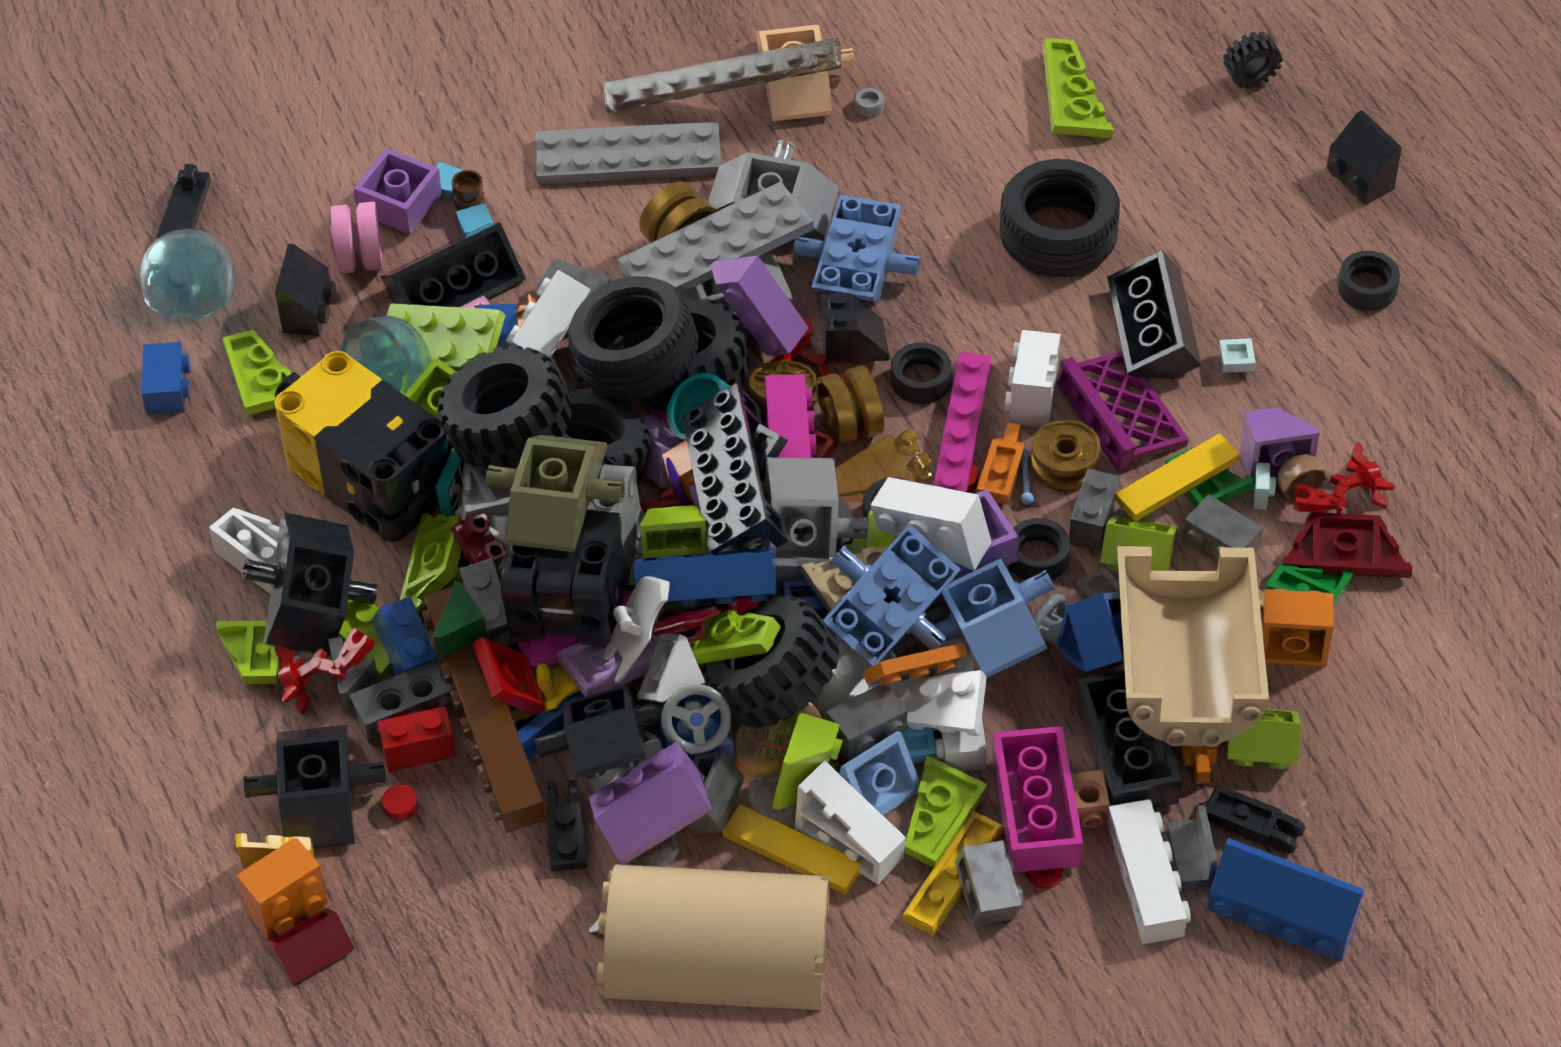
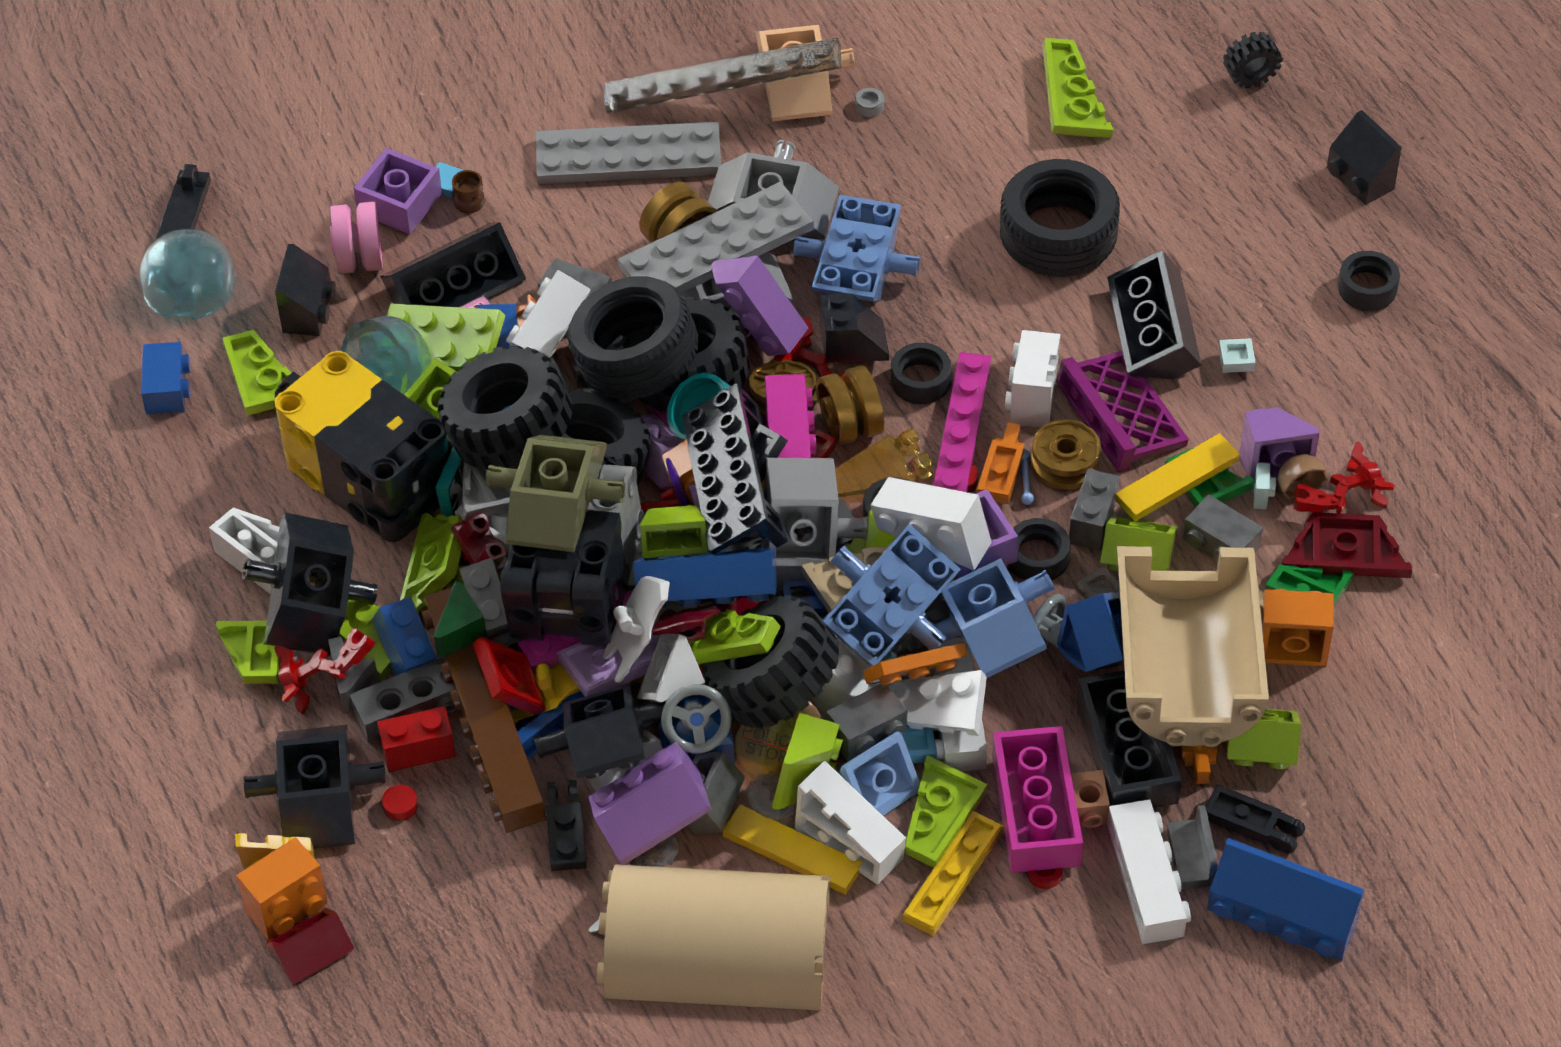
medium azure tile [455,203,493,235] -> none
flat silver brick [955,841,1023,926] -> none

